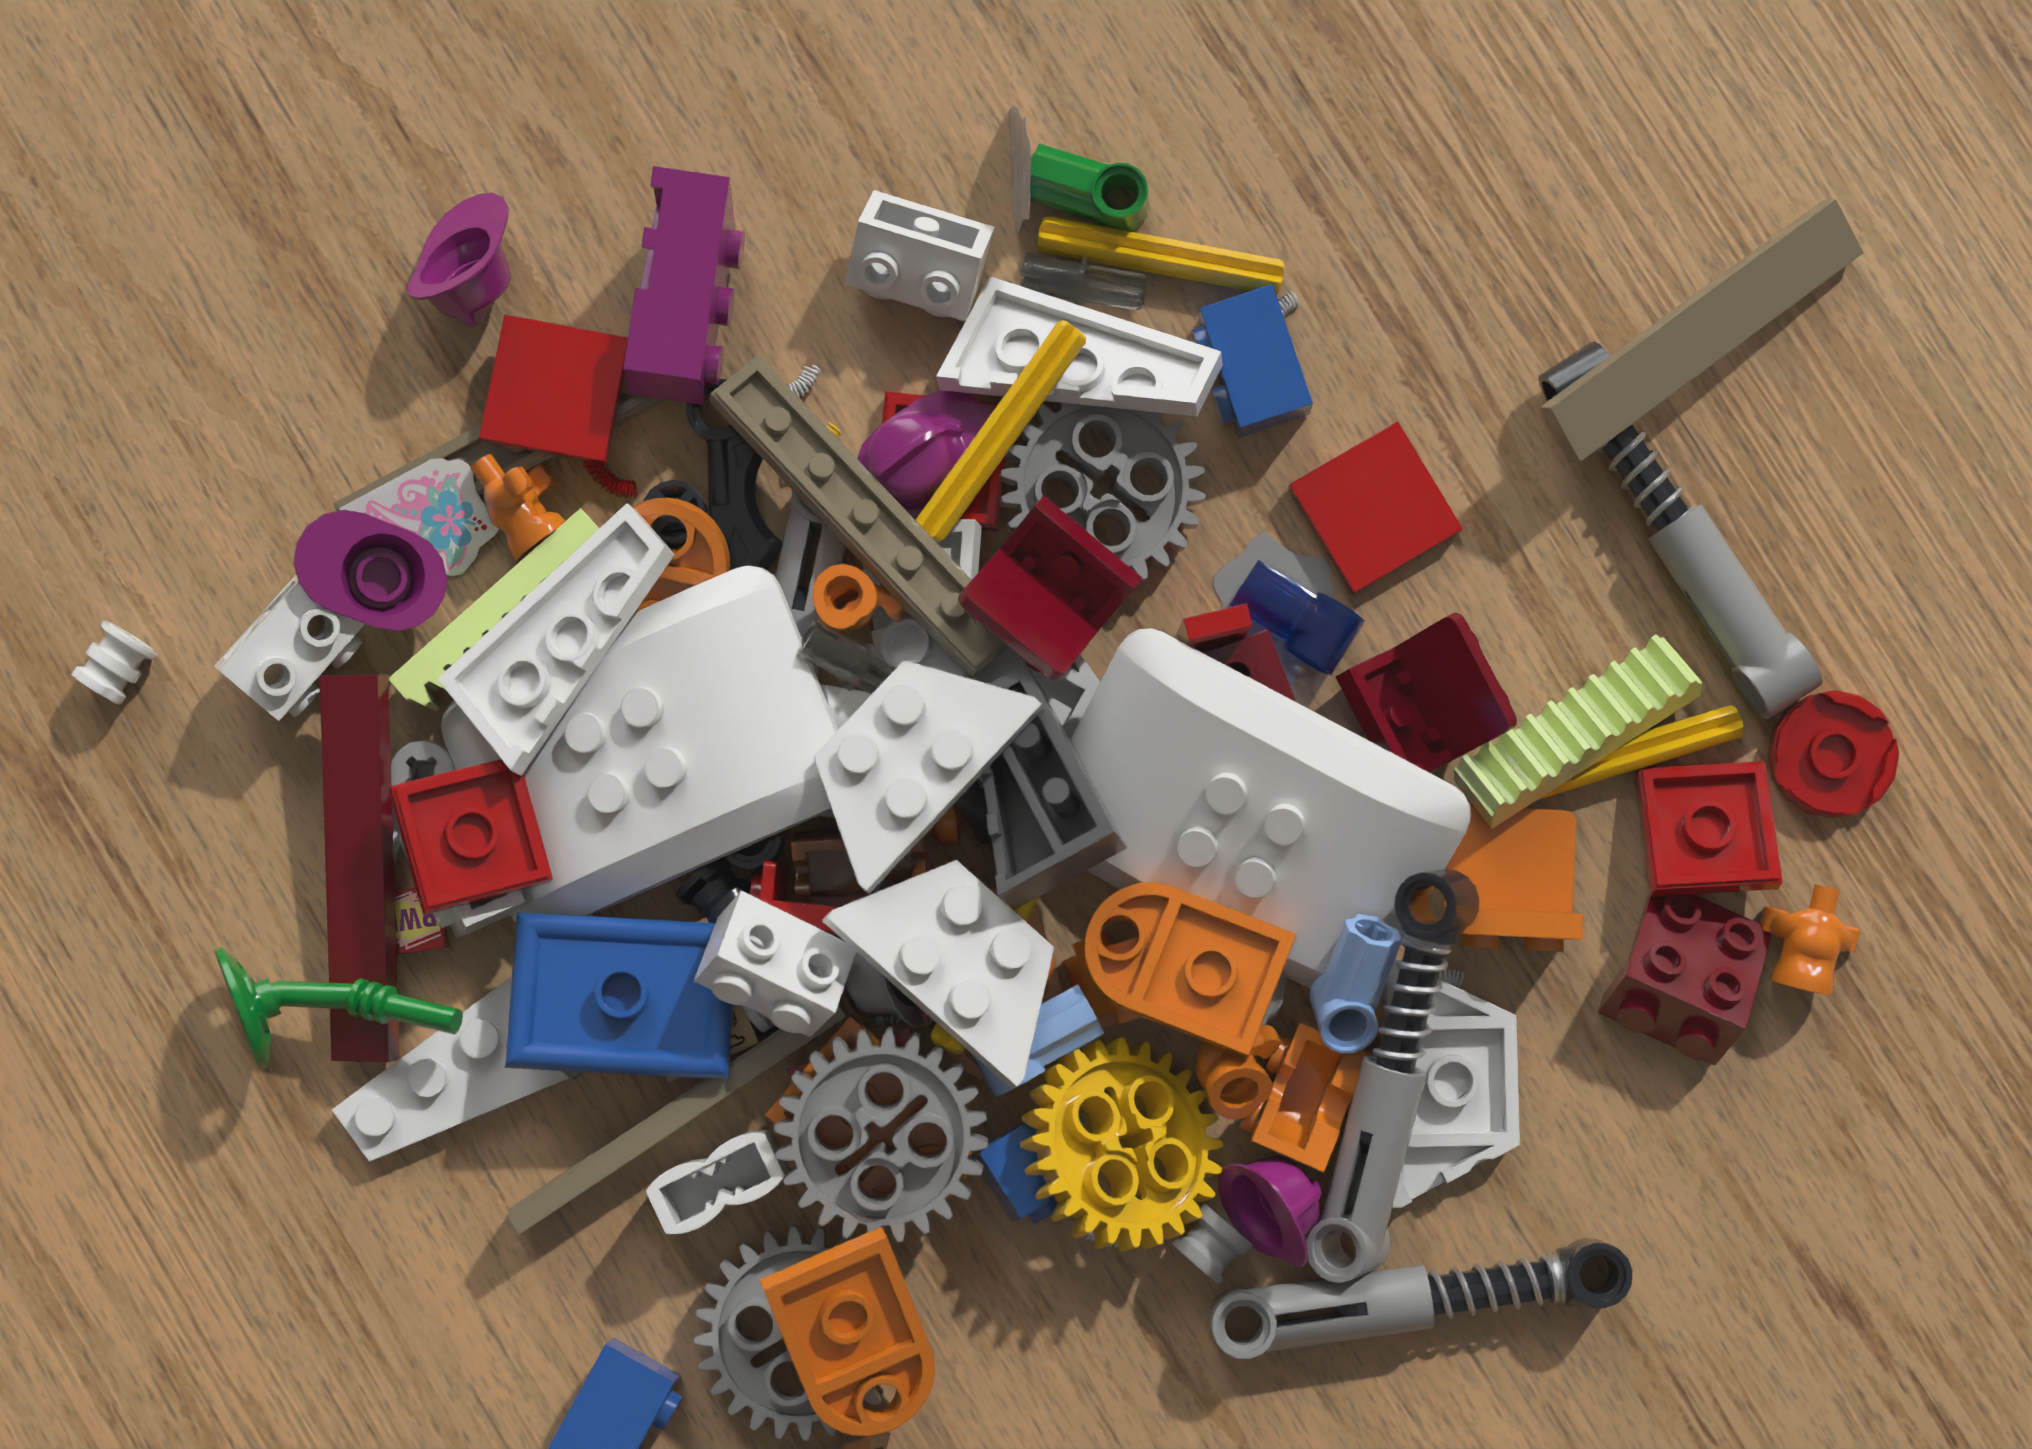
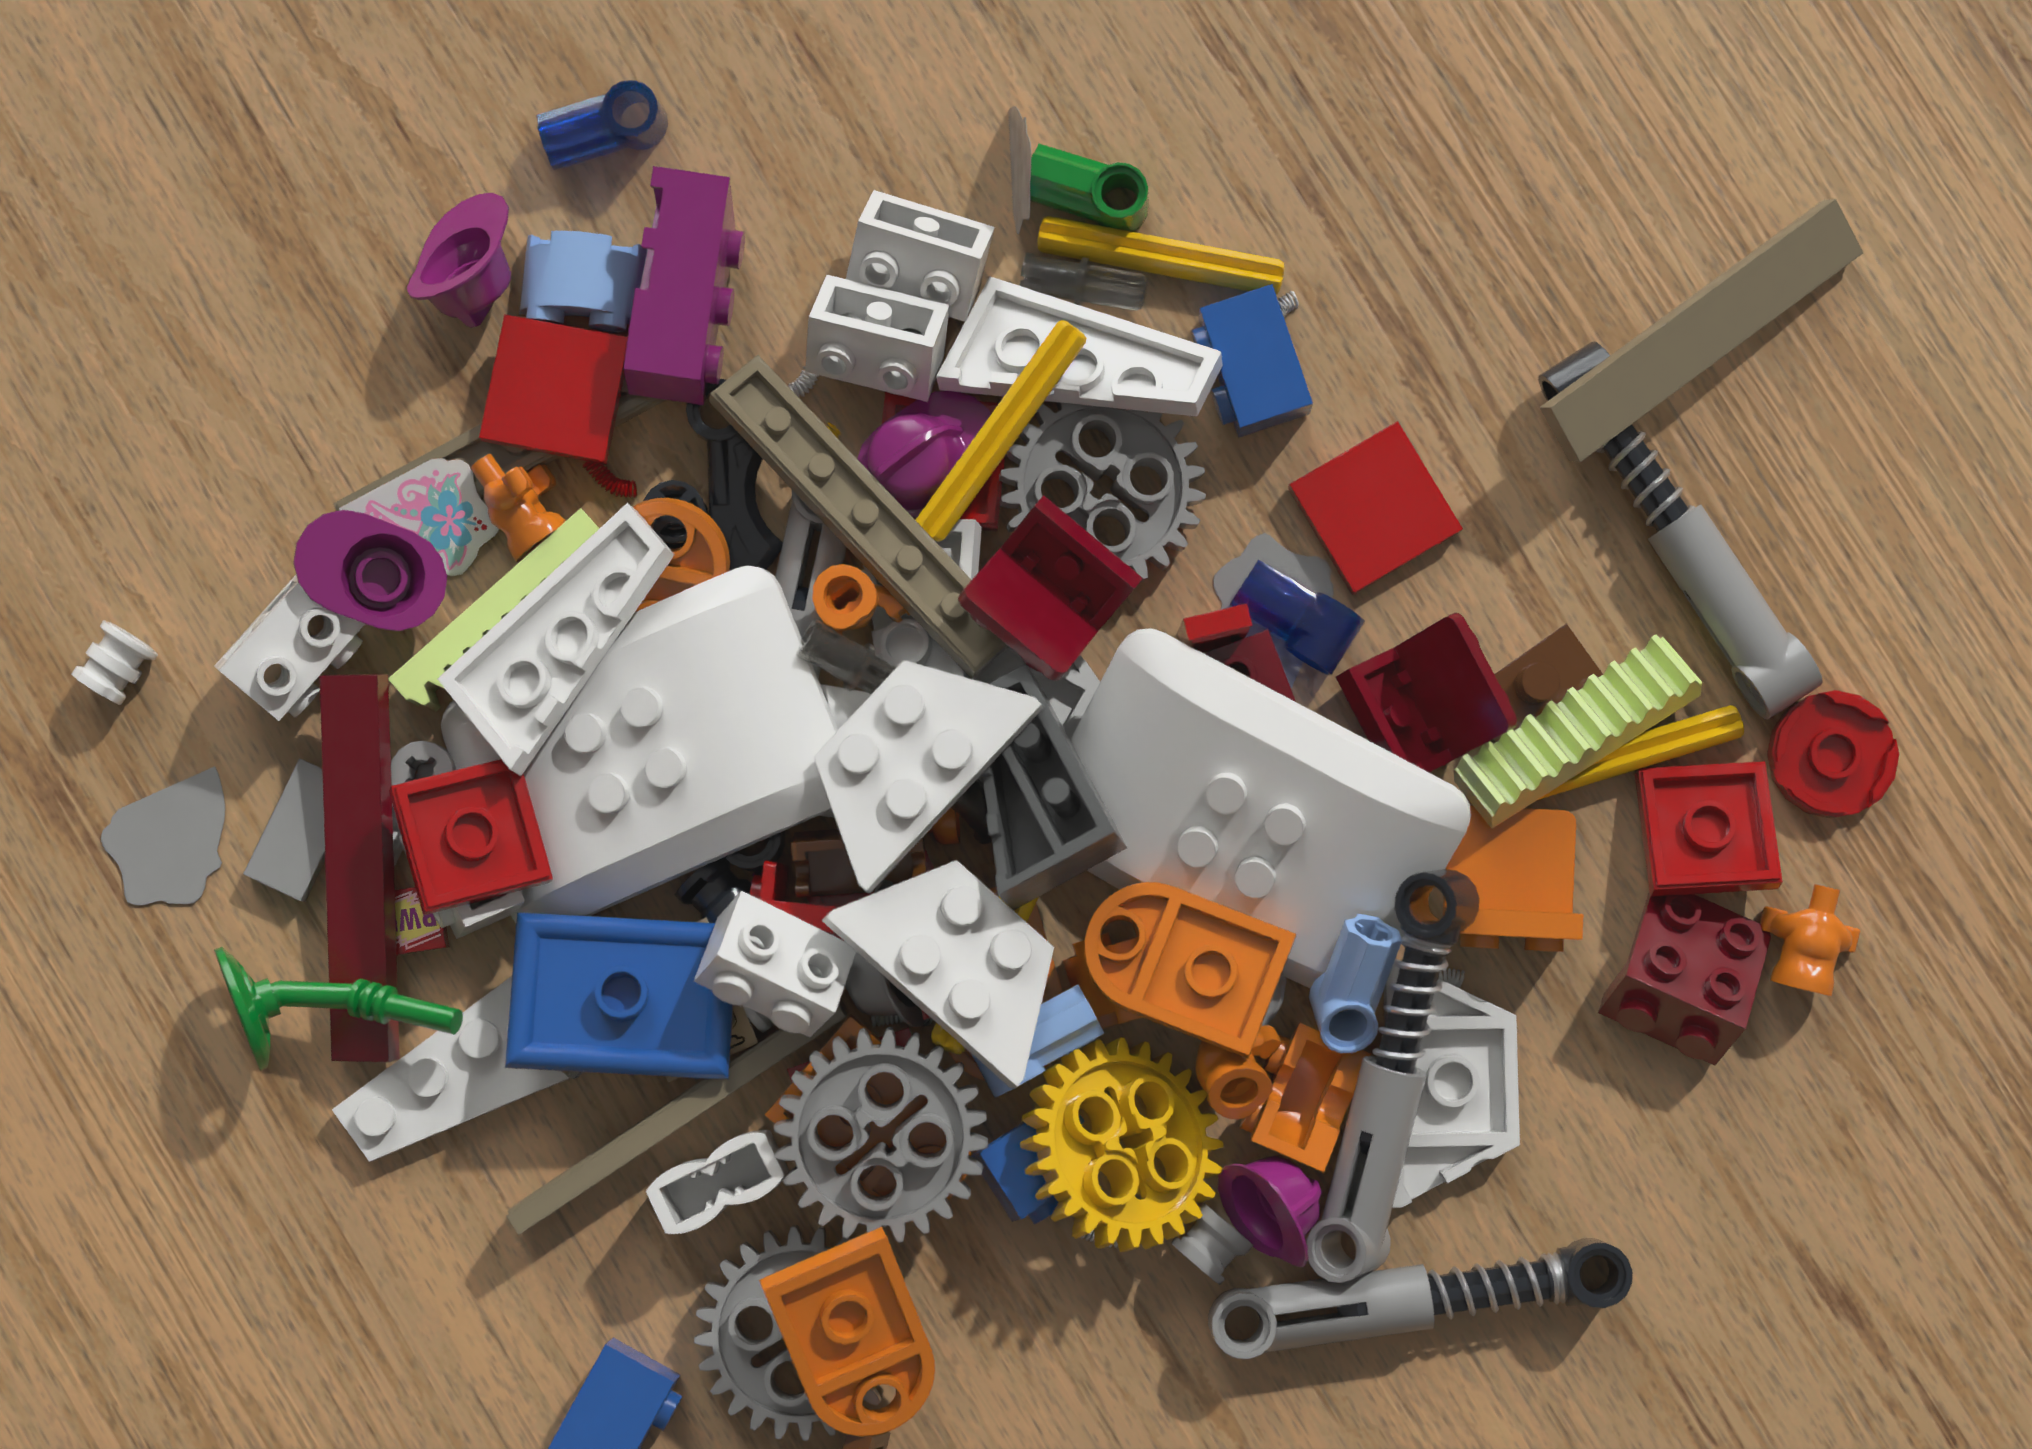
none -> light grey sticker [101,766,225,905]
none -> light grey tile [243,758,325,902]
none -> light blue cylinder [519,231,648,333]
none -> clear blue piece [536,80,668,170]
none -> white brick [805,275,949,402]
none -> reddish brown tile [1491,623,1603,744]

